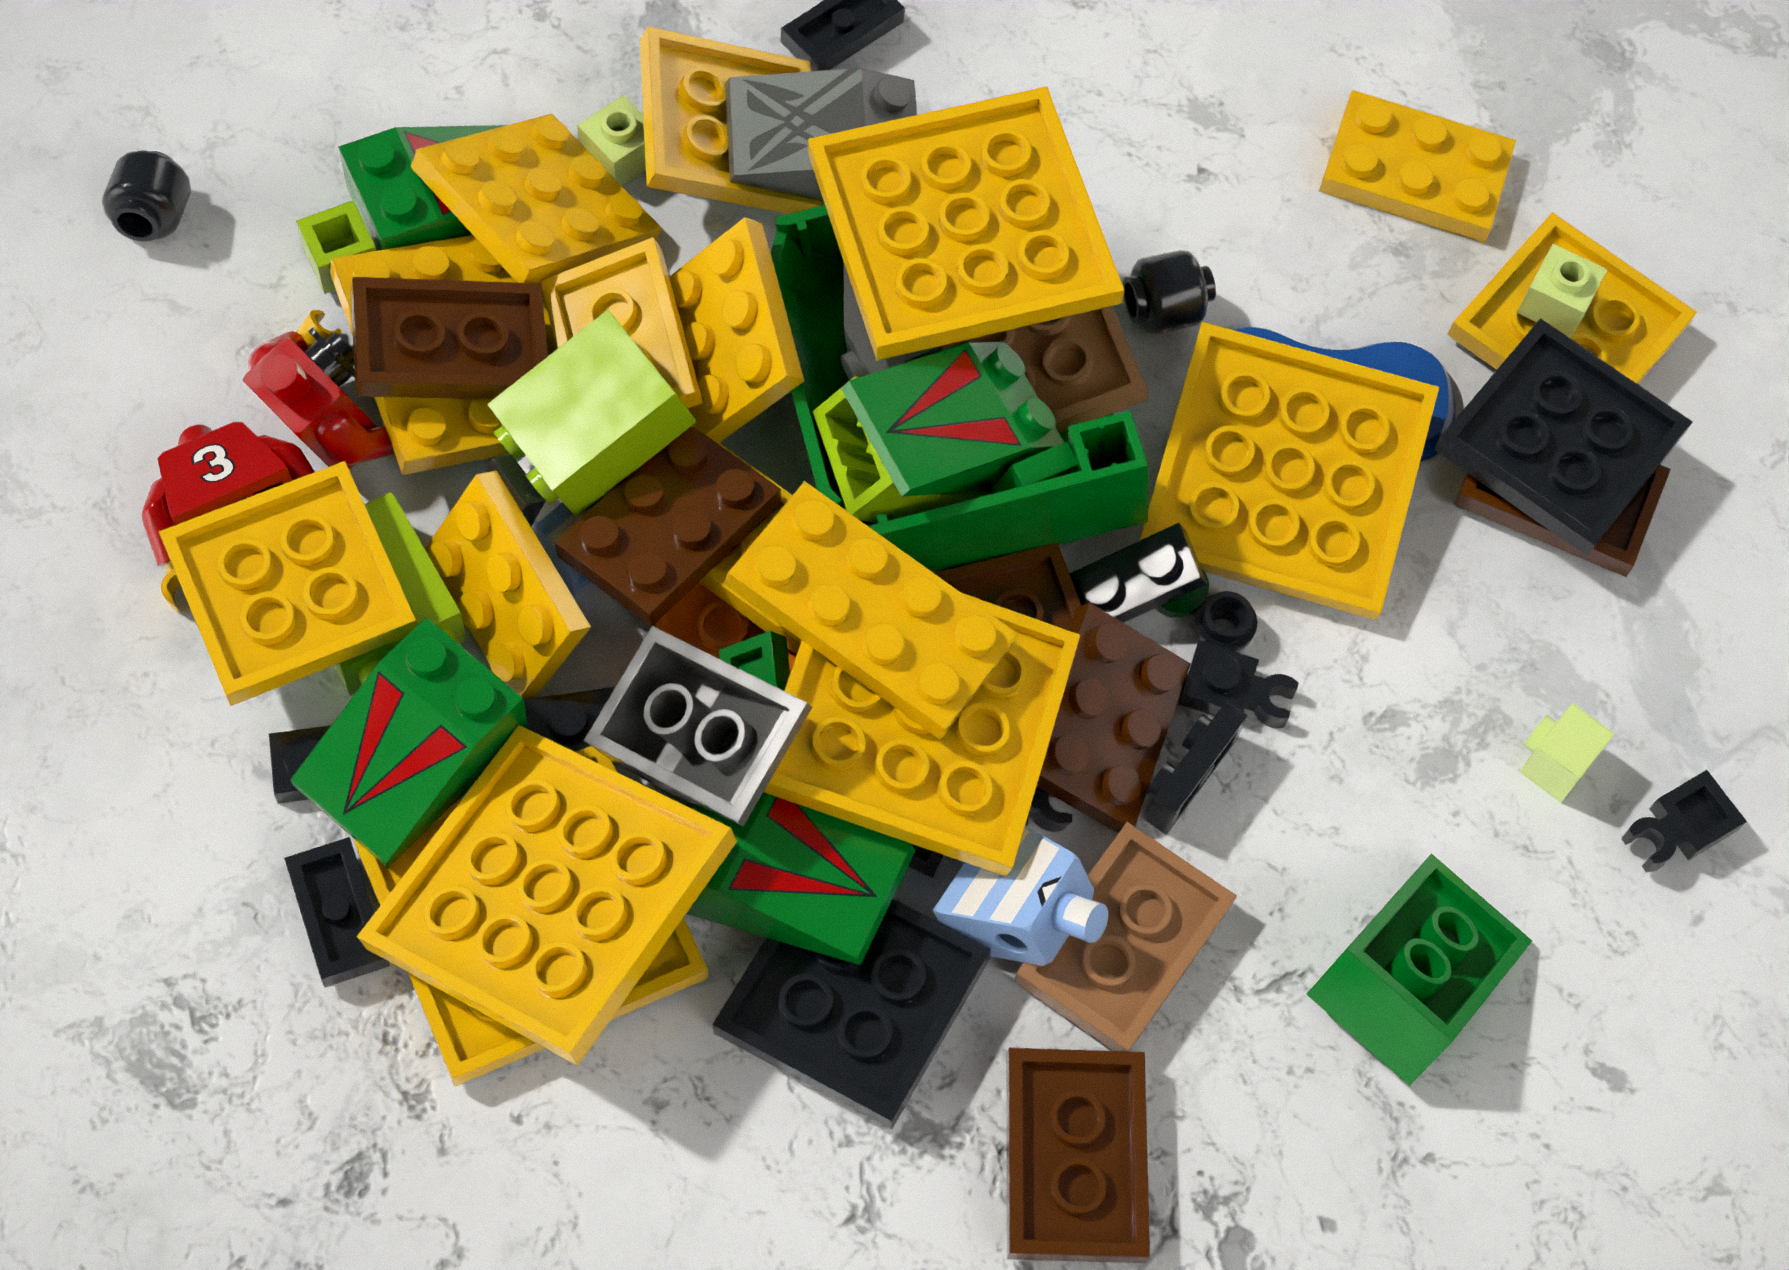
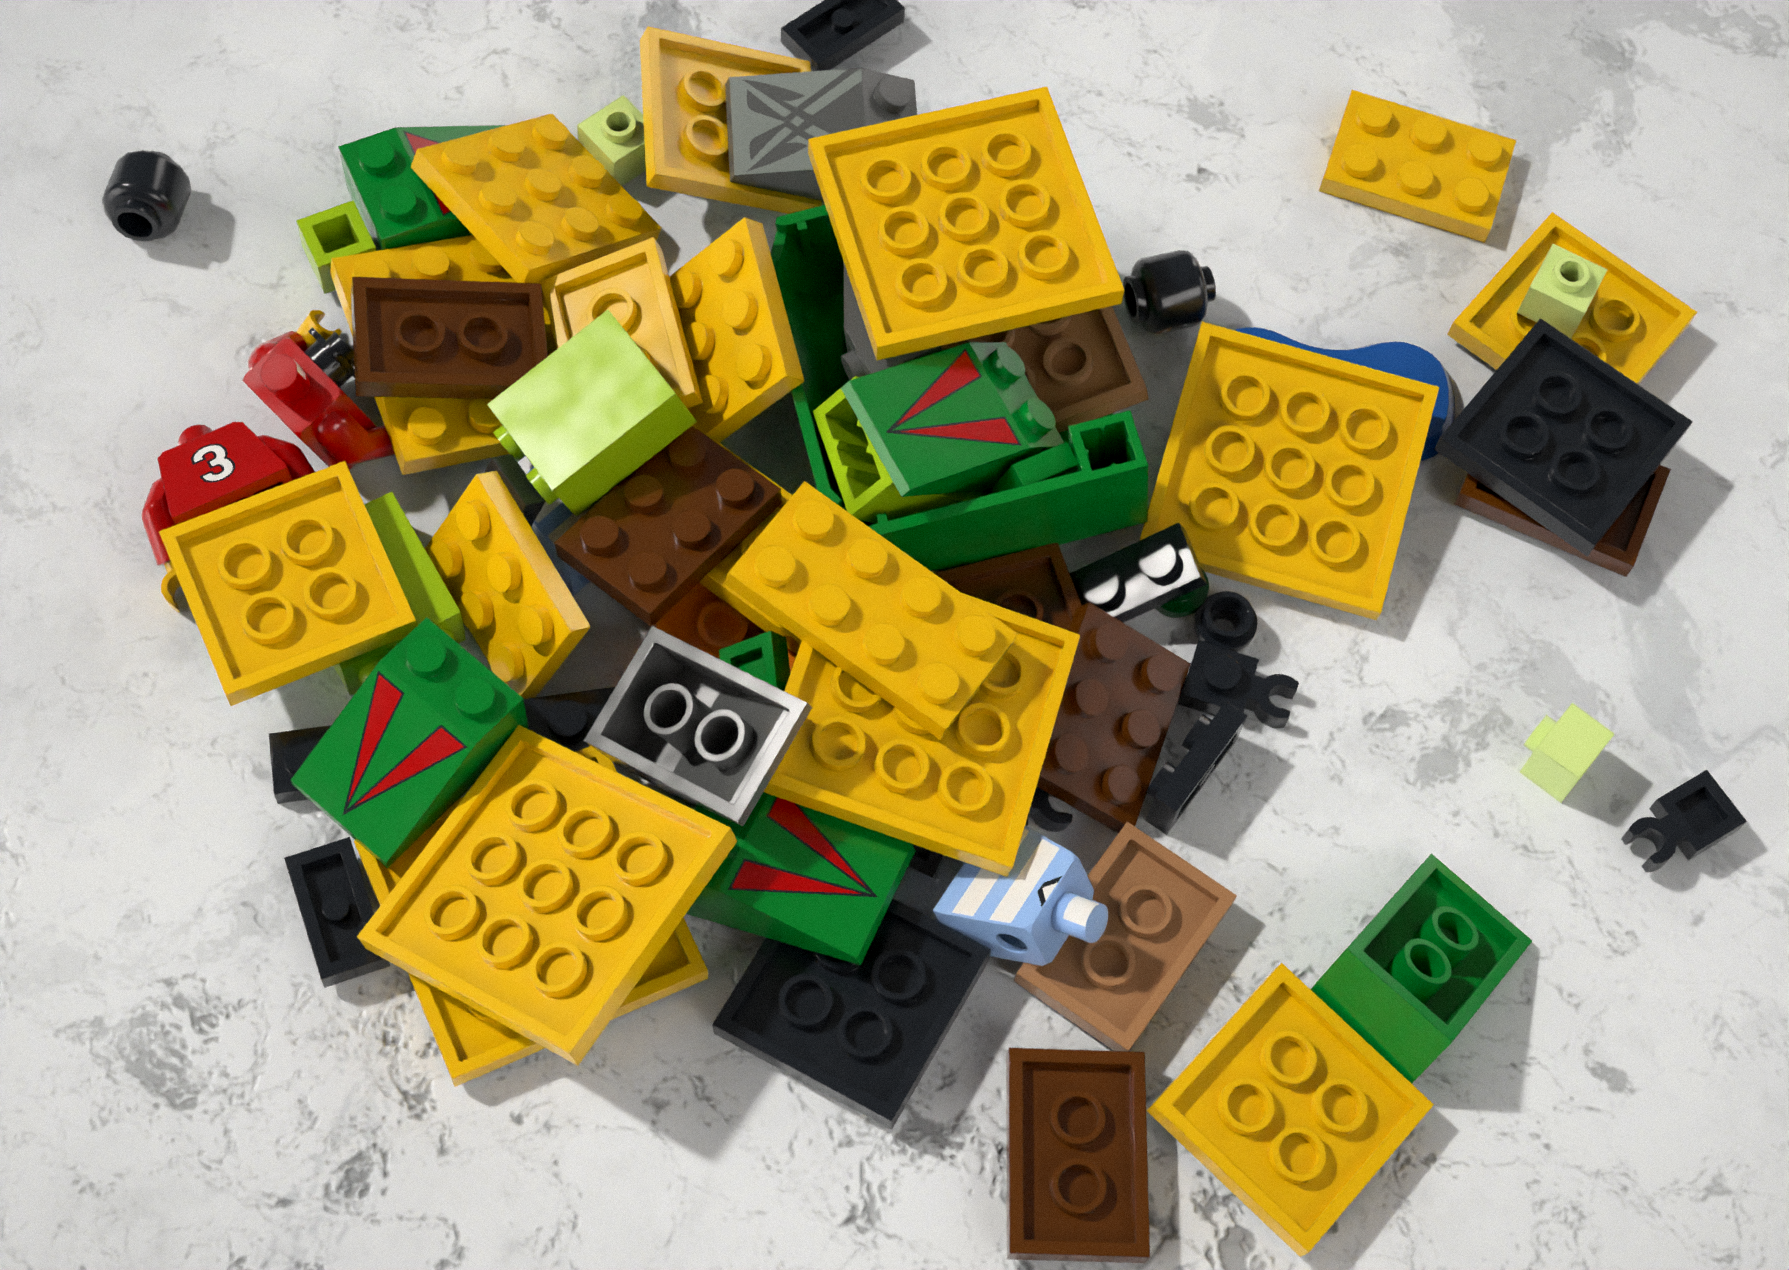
none -> yellow plate [1146,963,1434,1257]

